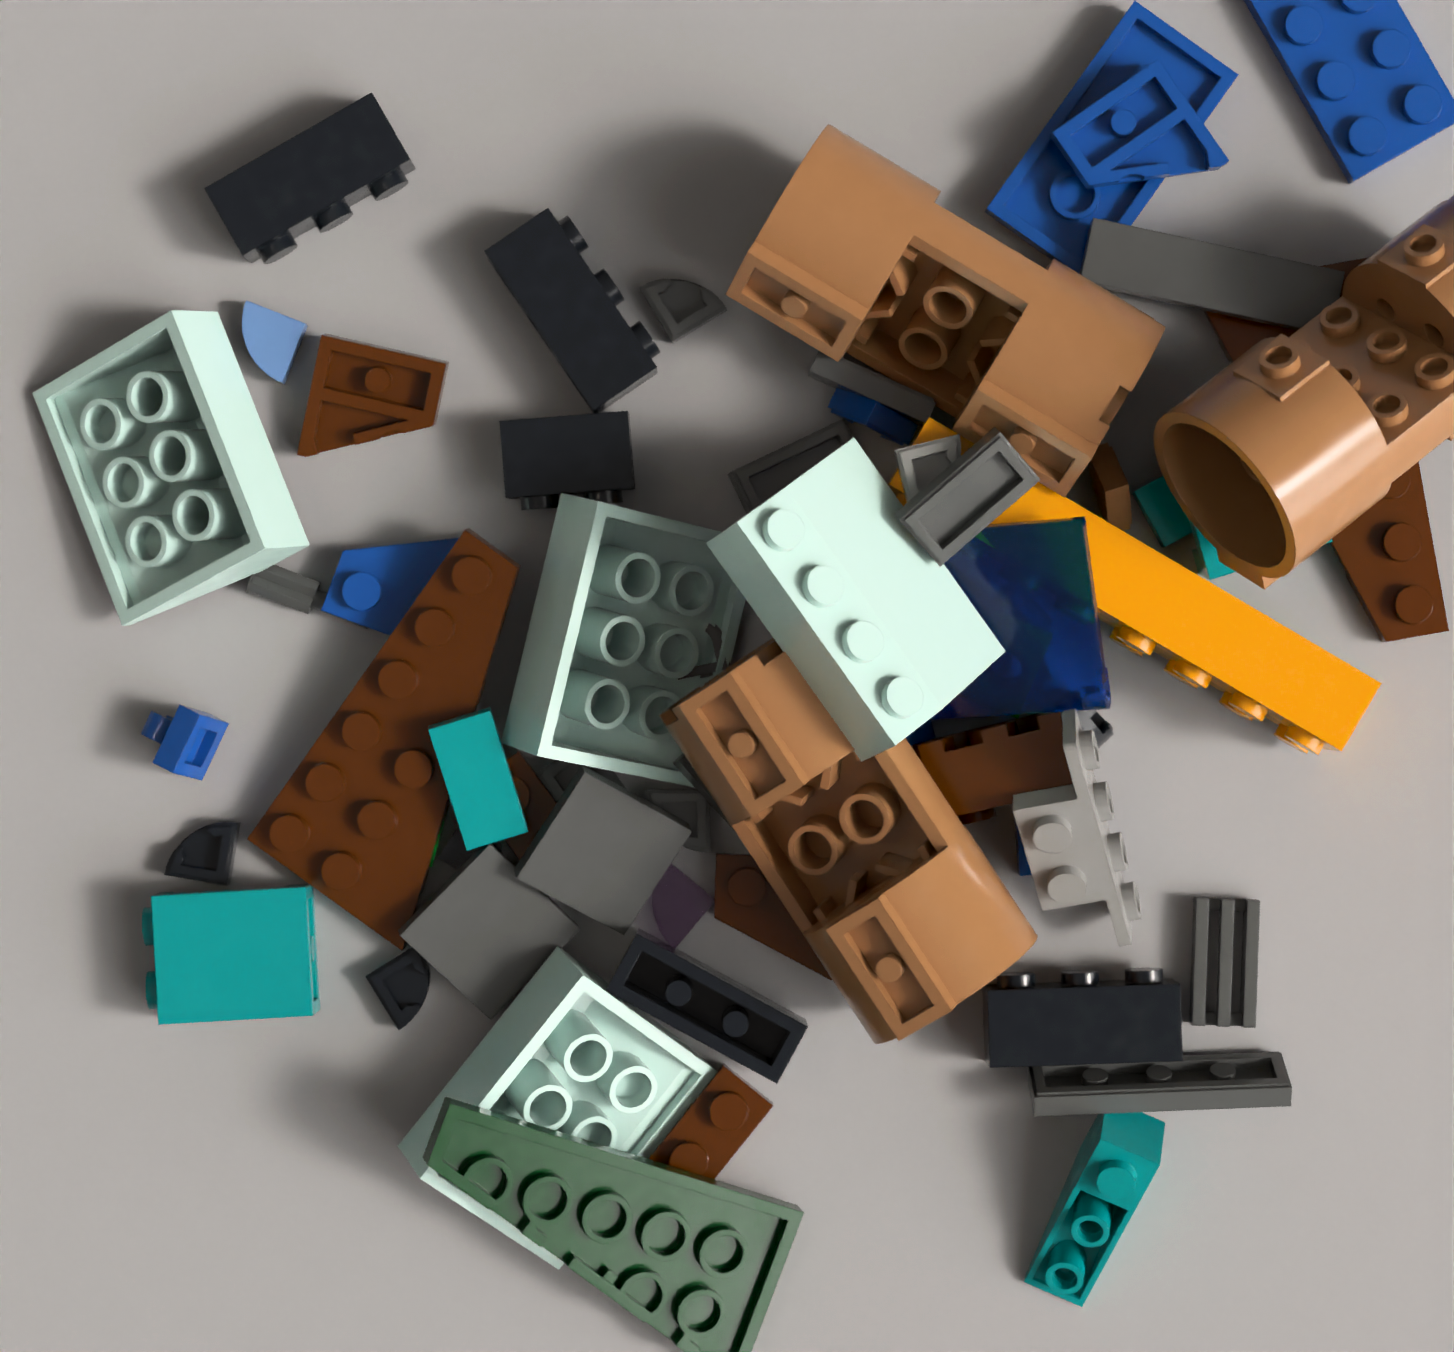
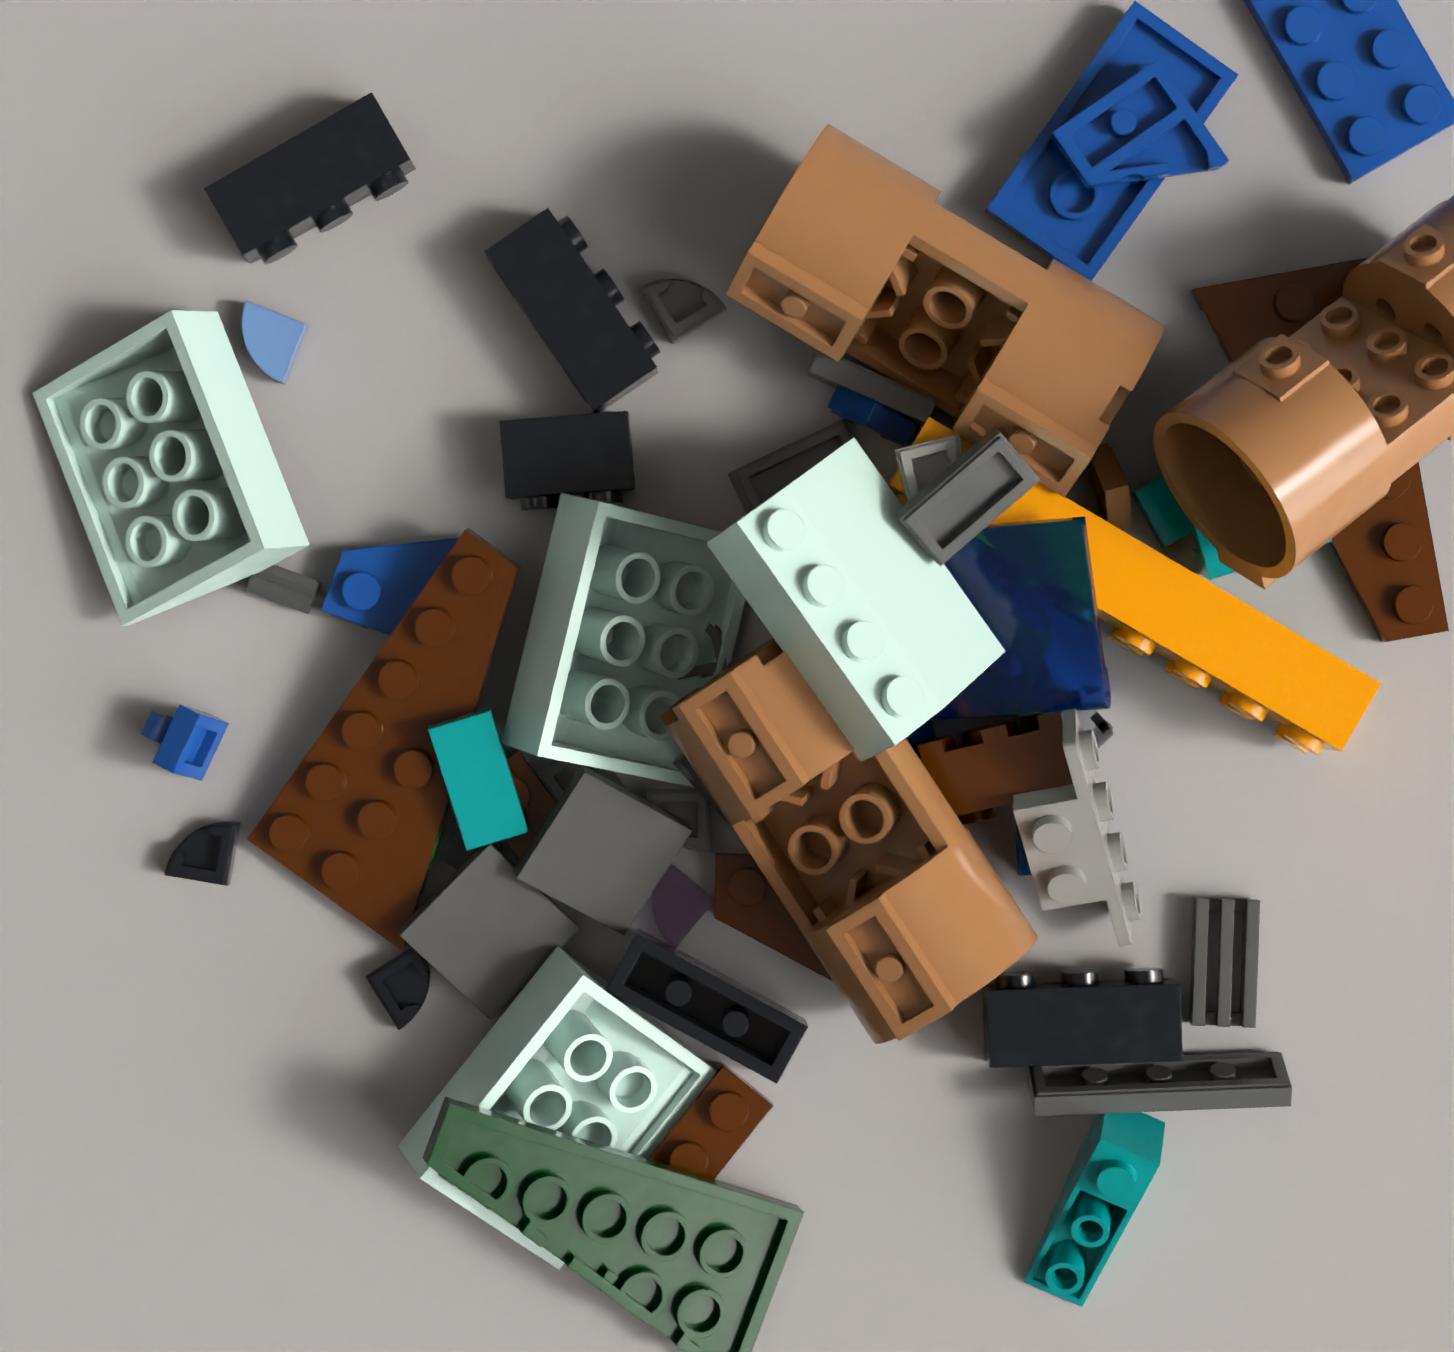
teal panel [142,884,320,1025] -> none
reddish brown wing [297,333,449,457] -> none
dark grey tile [1080,218,1345,330] -> none

